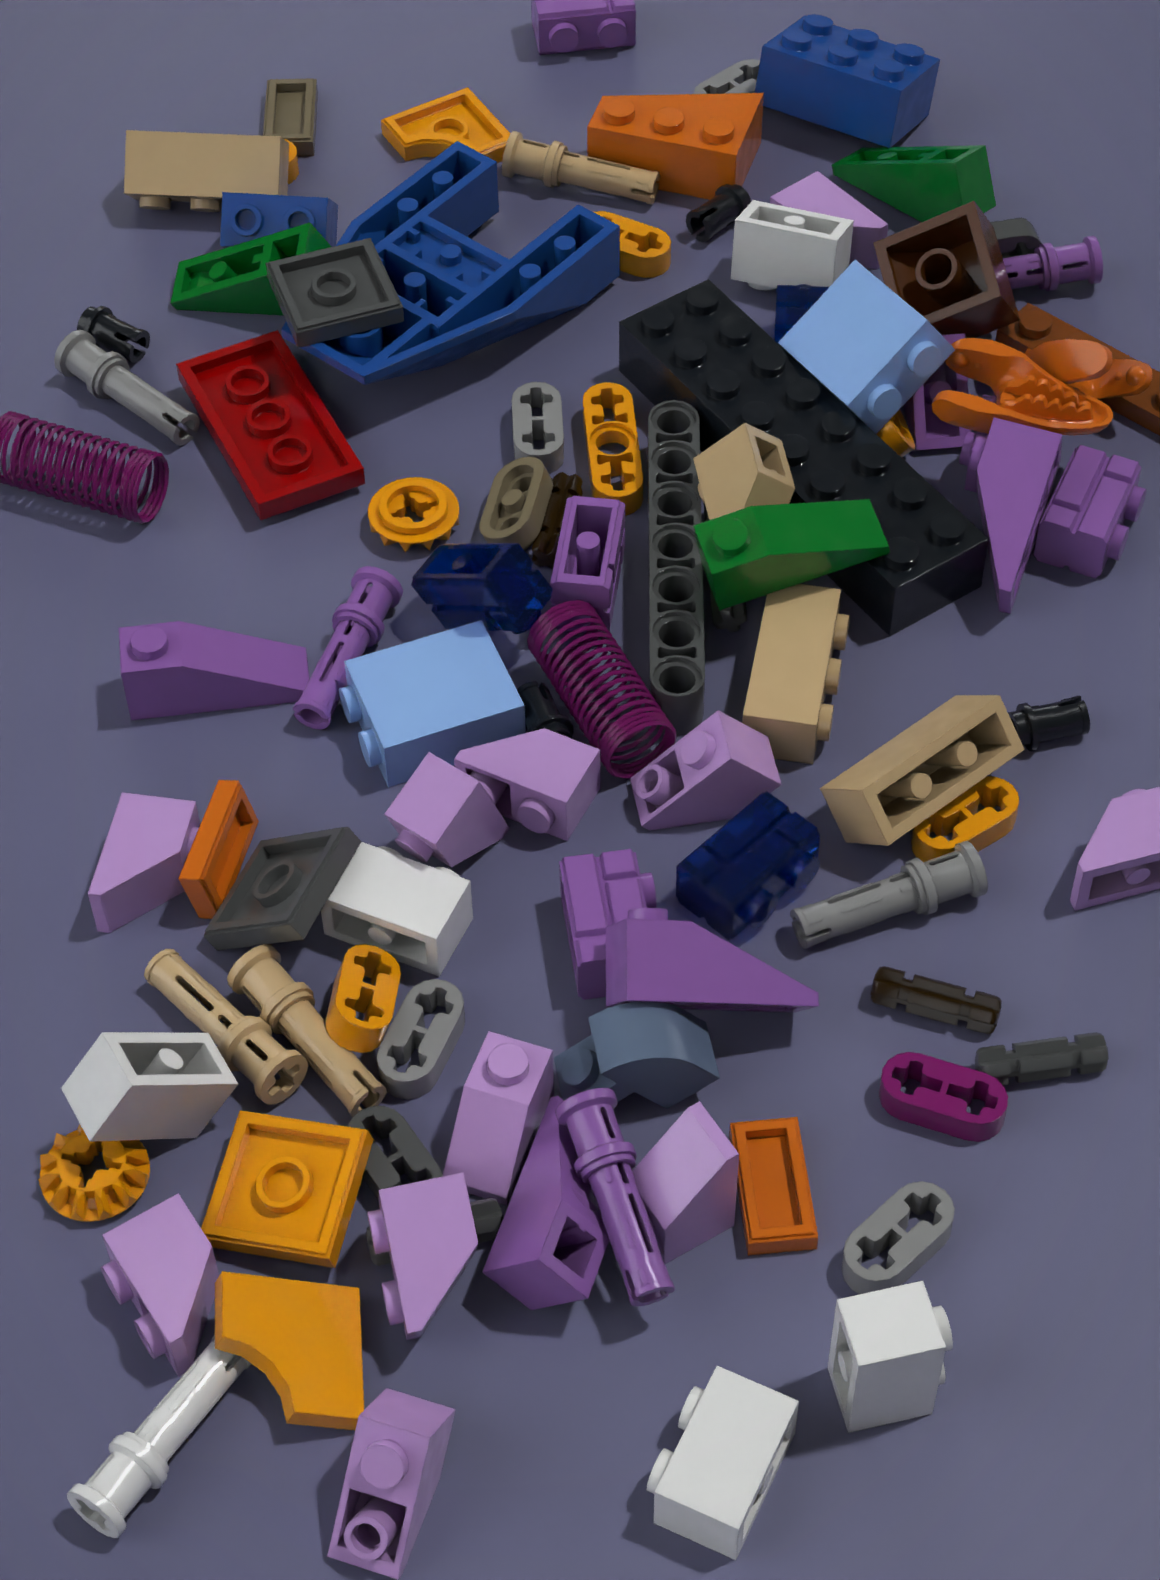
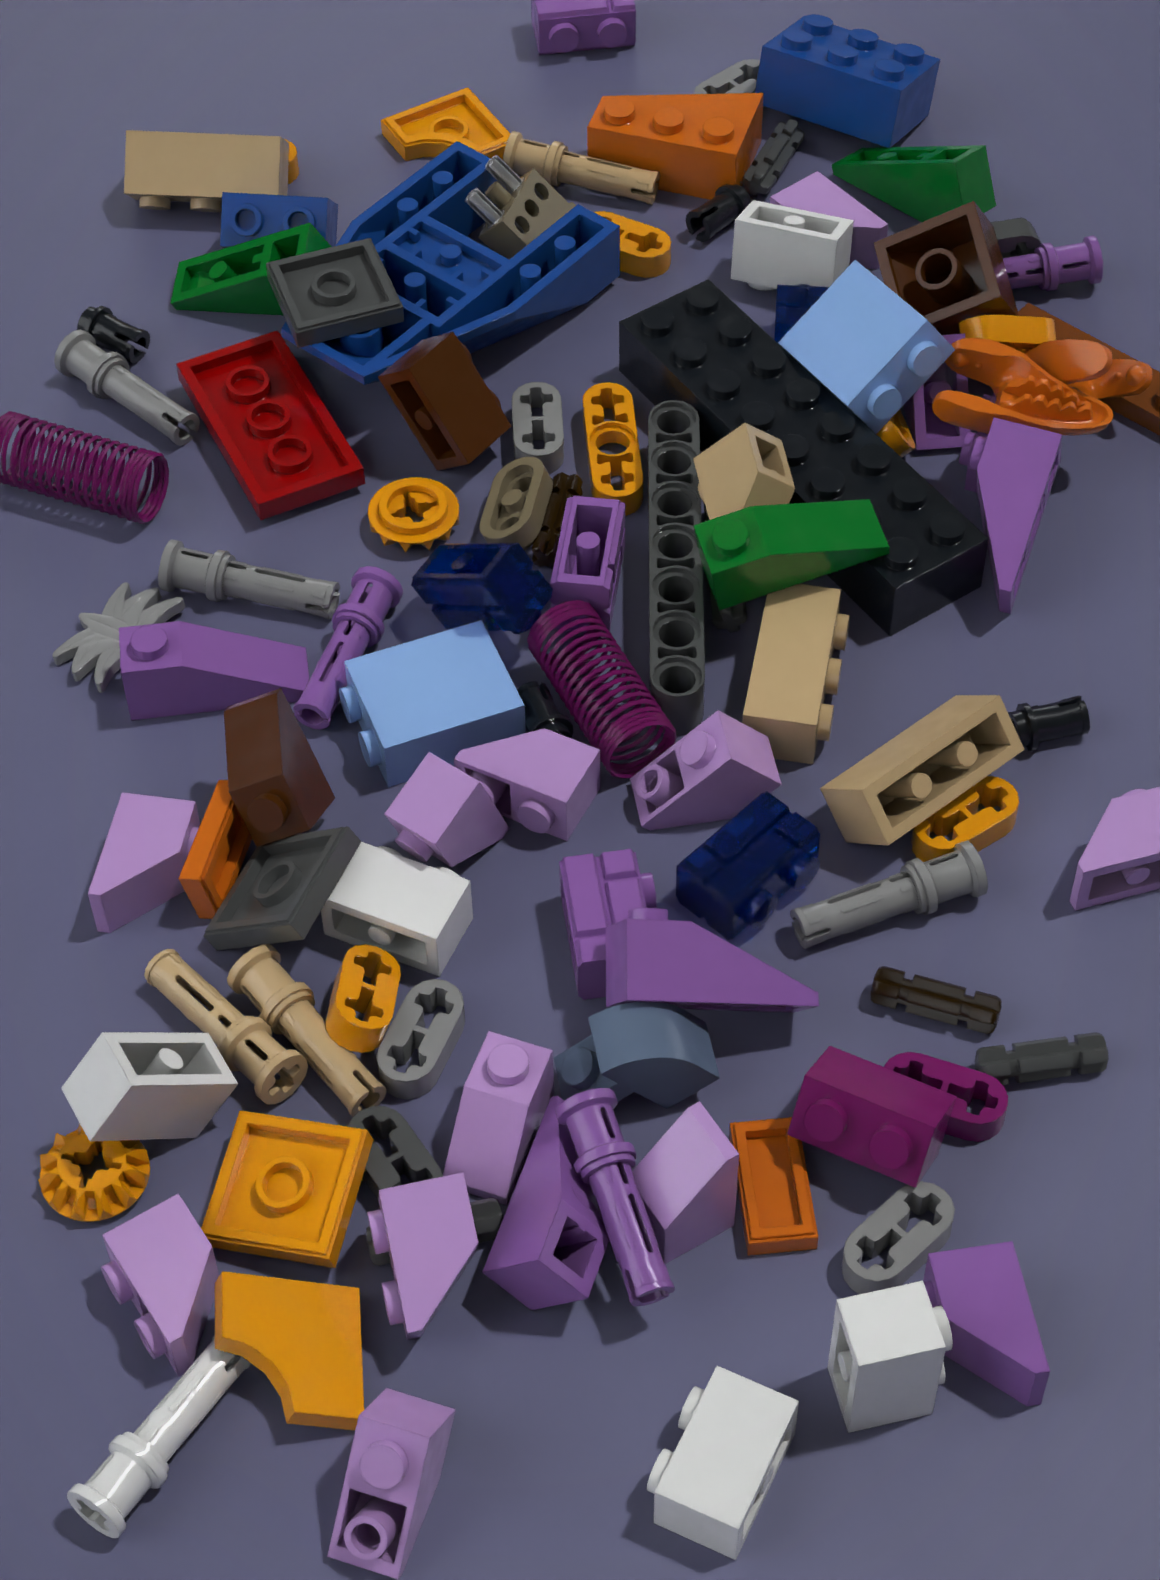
dark tan tile [263,78,318,156] -> none
medium lavender brick [1034,445,1147,579] -> none
none -> light grey piece [52,582,185,693]
none -> light grey pin [158,539,340,619]
none -> reddish brown slope [224,688,335,847]
none -> reddish brown brick [378,332,512,470]
none -> dark tan piece [465,155,576,259]
none -> dark grey axle [742,119,804,197]
none -> magenta brick [787,1046,957,1188]
none -> medium lavender slope [923,1241,1050,1406]
none -> light orange beam [959,315,1056,353]

